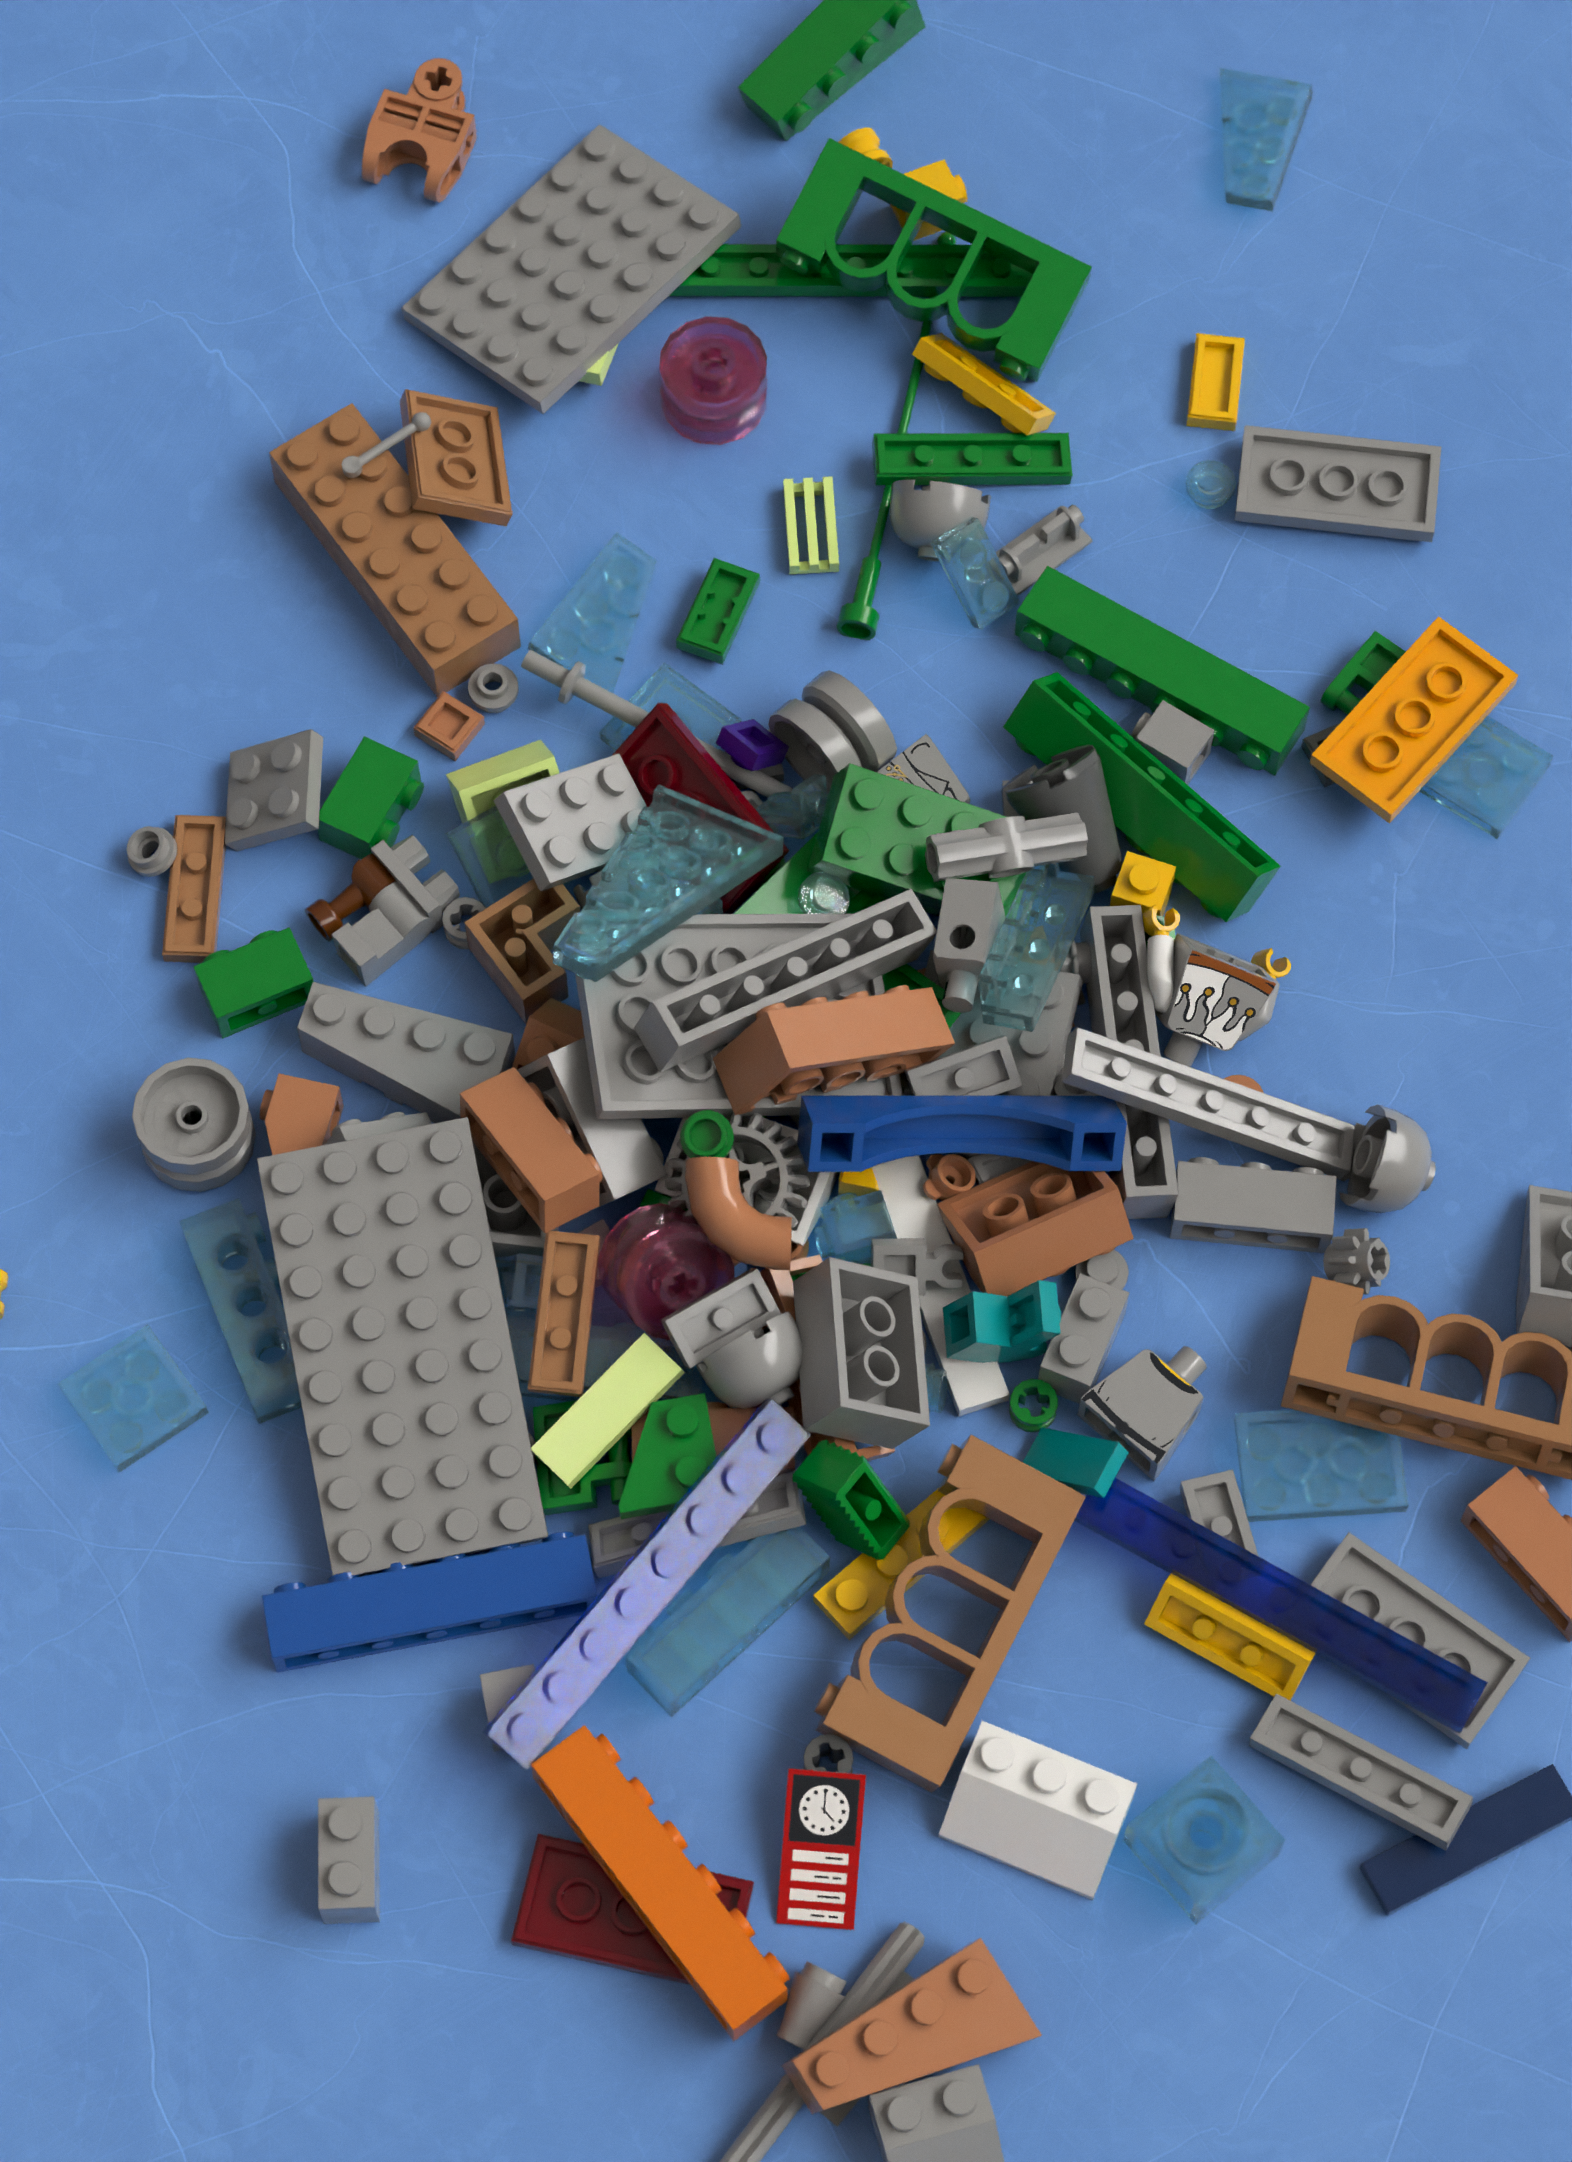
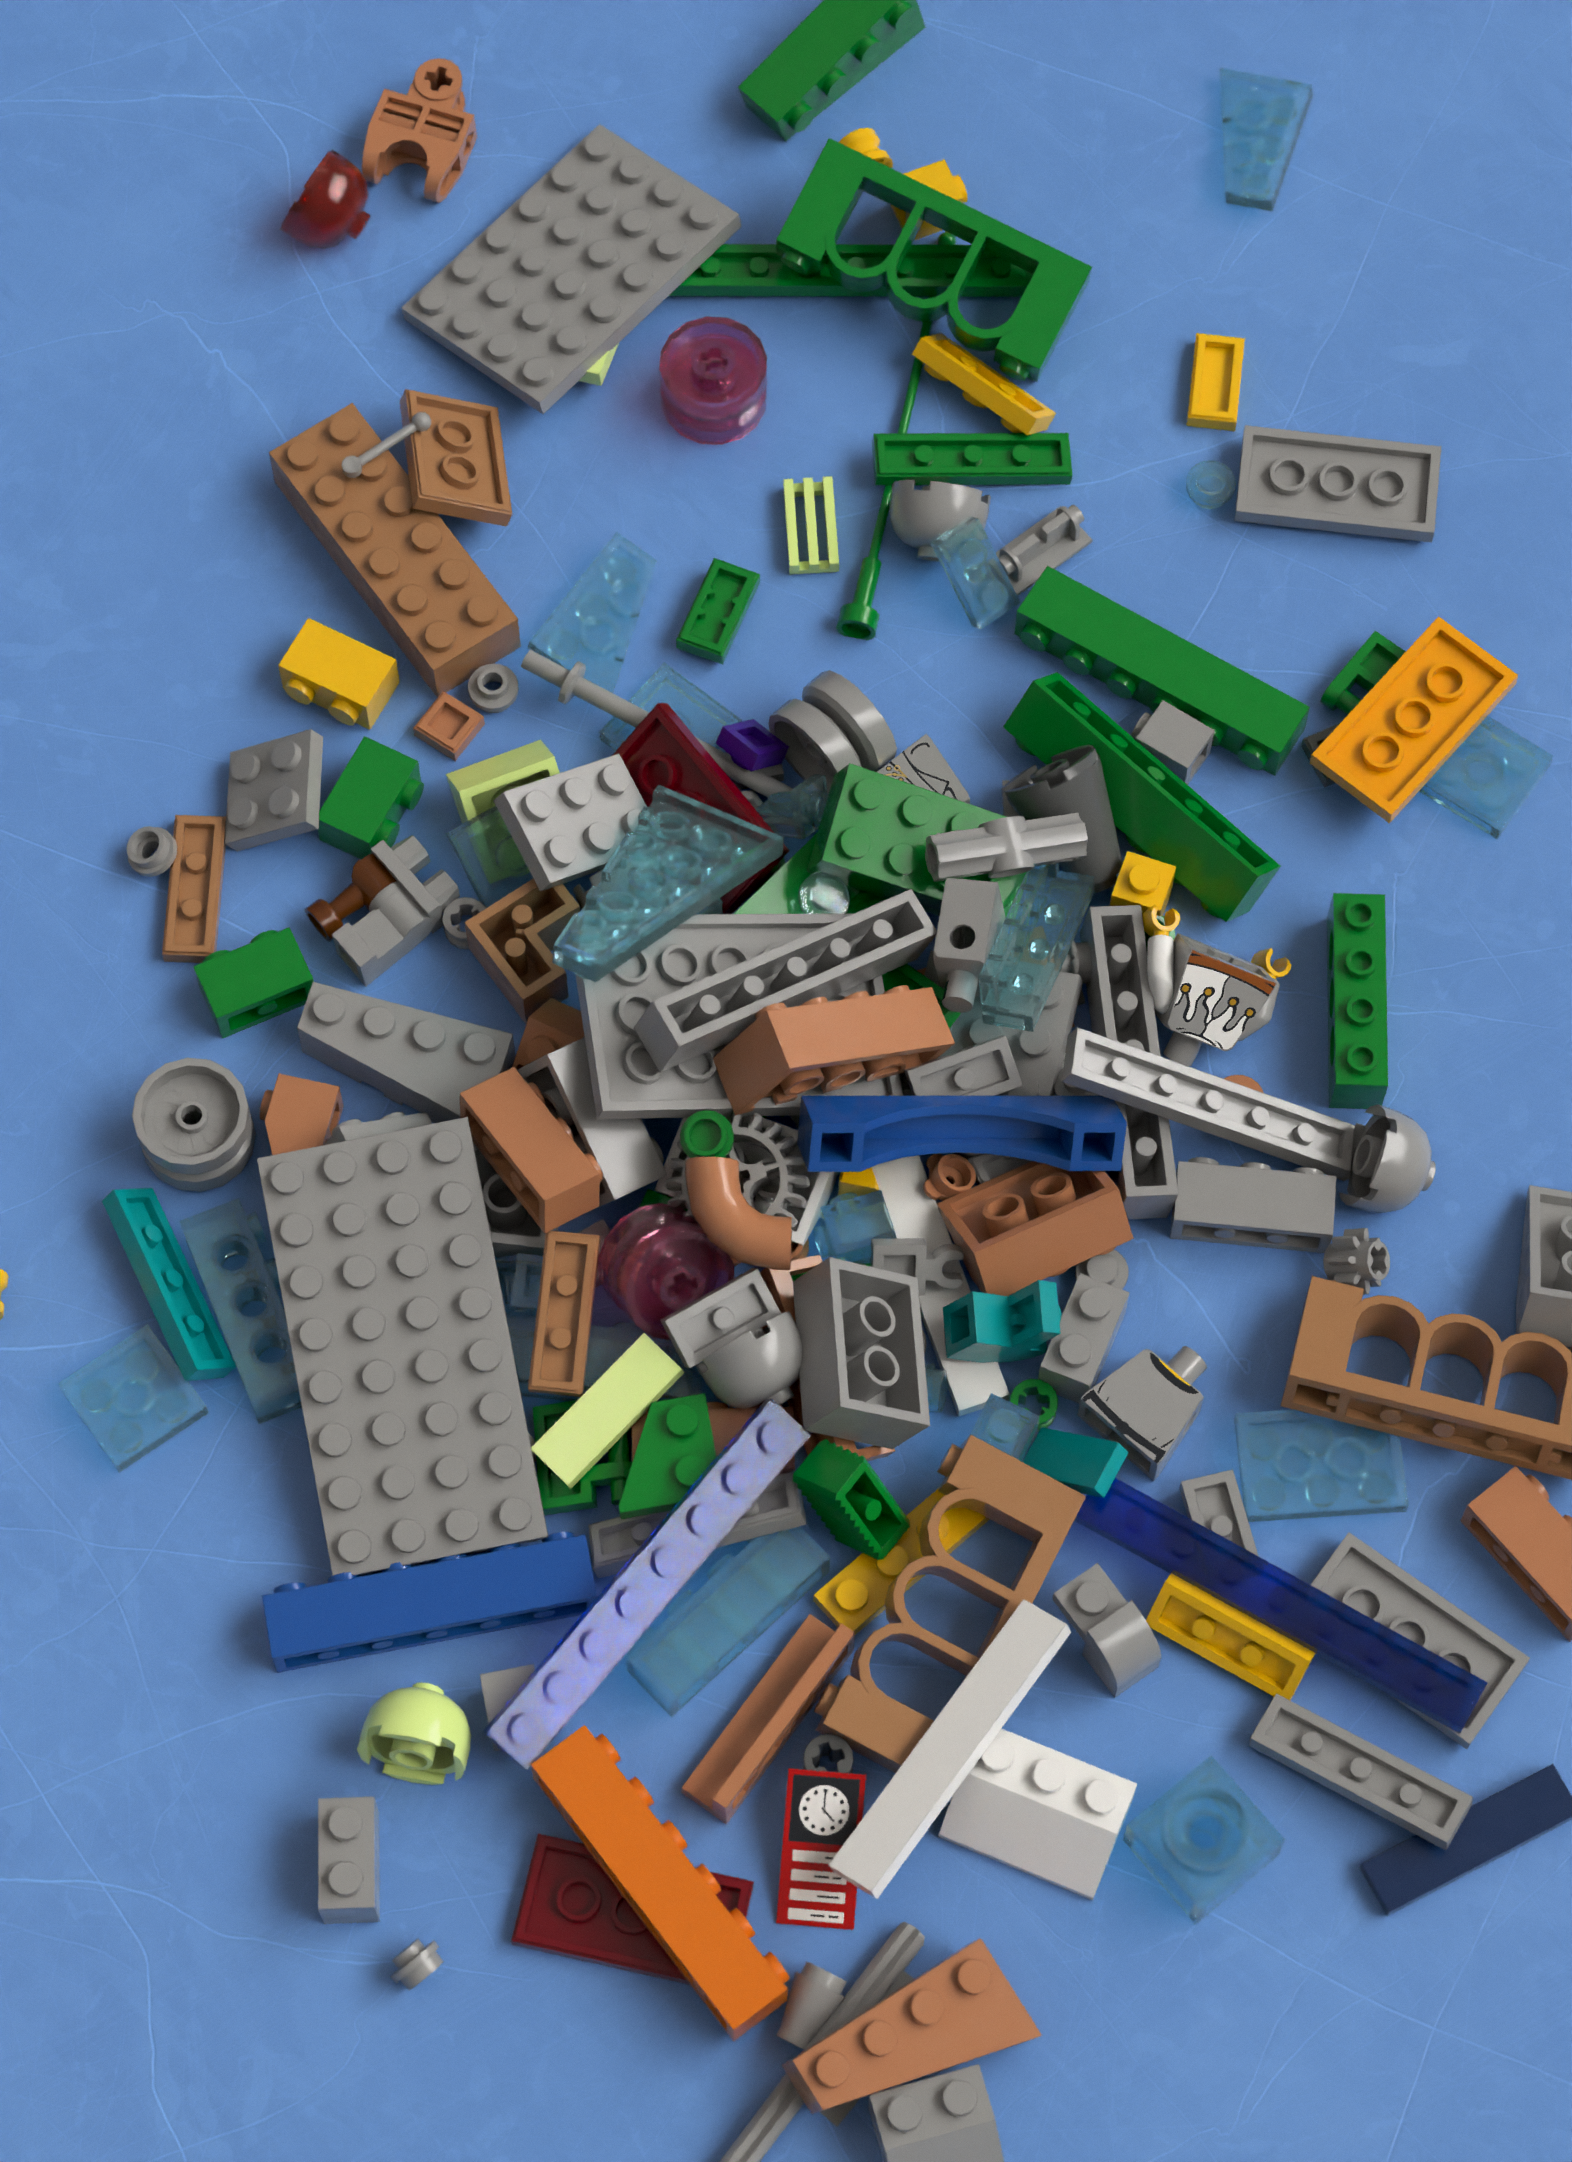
none -> teal plate [102,1188,236,1381]
none -> yellow brick [278,618,400,730]
none -> clear red cylinder [280,150,371,249]
none -> yellowish green cylinder [357,1683,471,1785]
none -> light grey plate [390,1939,444,1990]
none -> nougat fence [682,1614,855,1824]
none -> white tile [829,1599,1071,1899]
none -> clear light blue brick [969,1393,1040,1462]
none -> light grey brick [1052,1563,1161,1697]
none -> green brick [1327,893,1388,1109]

